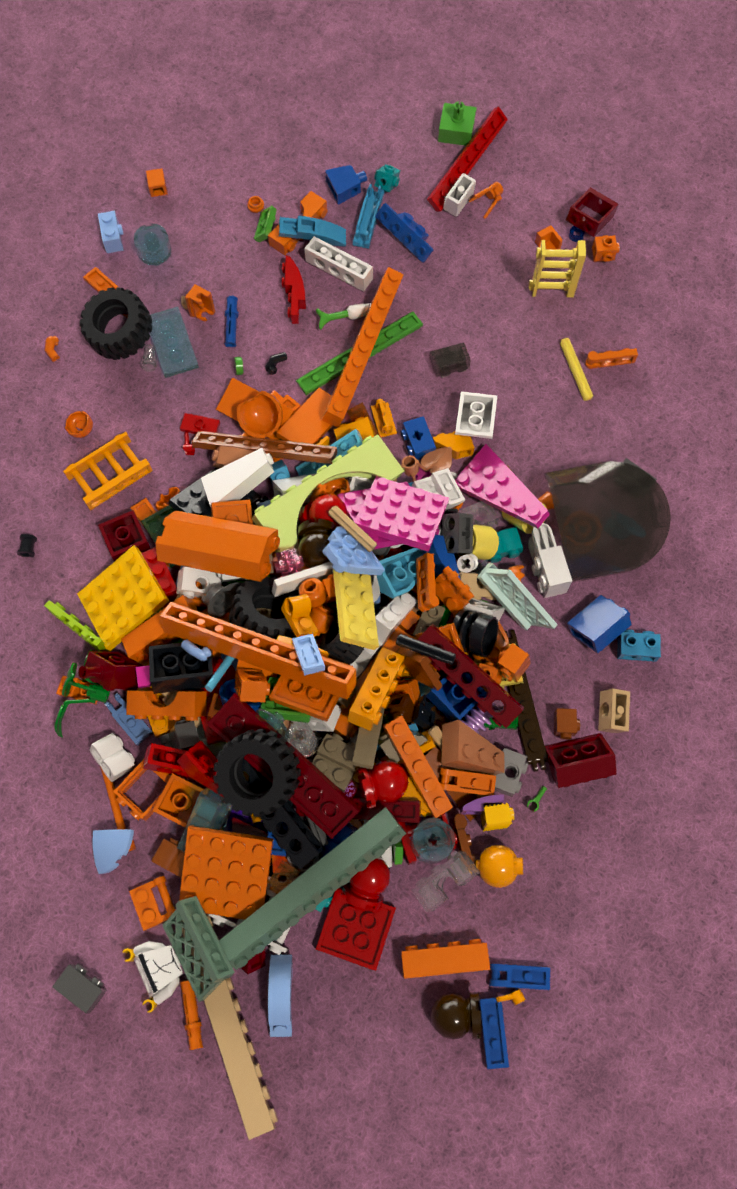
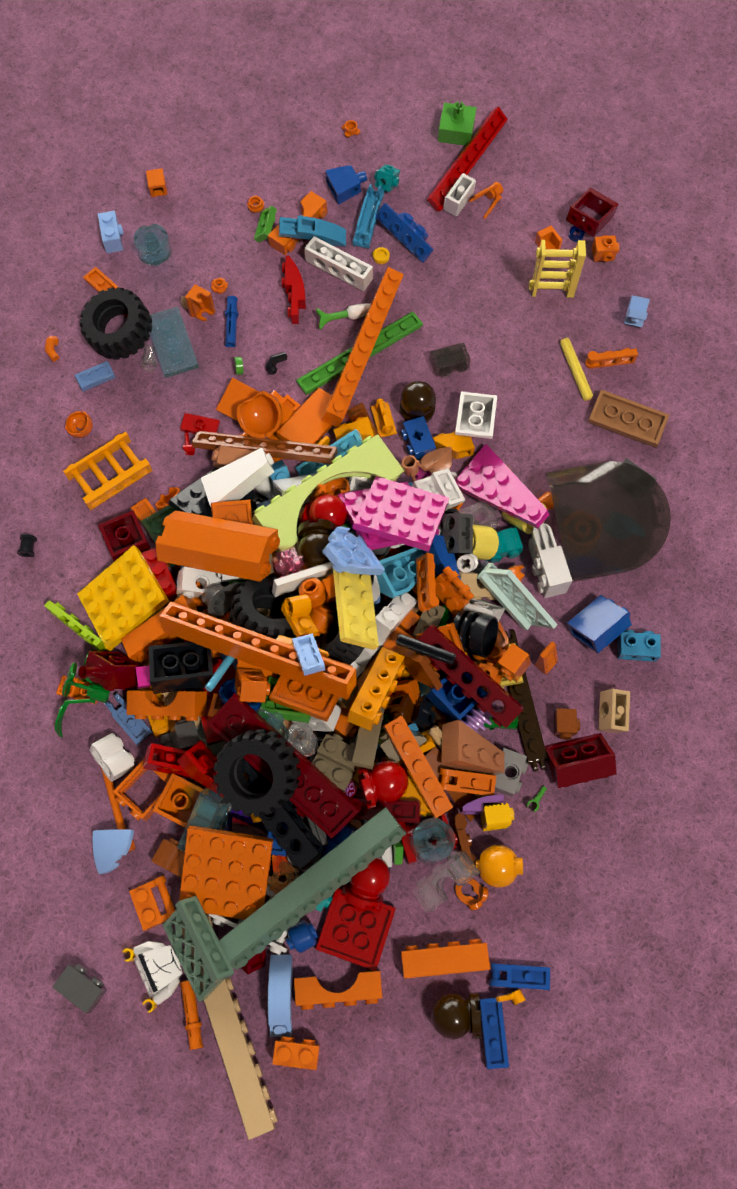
light blue arm [181,639,211,661] -> none
tan axle [328,506,377,552] -> none
none -> medium blue plate [75,361,116,392]
none -> orange plate [211,278,228,294]
none -> white cone [254,477,274,500]
none -> orange brick [272,1036,320,1070]
none -> blue head [285,920,318,953]
none -> orange arch [294,971,382,1010]
none -> orange plate [342,120,360,138]
none -> yellow tile [373,247,390,264]
none -> dark brown tile [400,381,436,423]
none -> orange piece [455,878,488,910]
none -> orange slope [535,641,558,674]
none -> medium nougat plate [588,390,669,448]
none -> light blue brick [625,295,650,327]

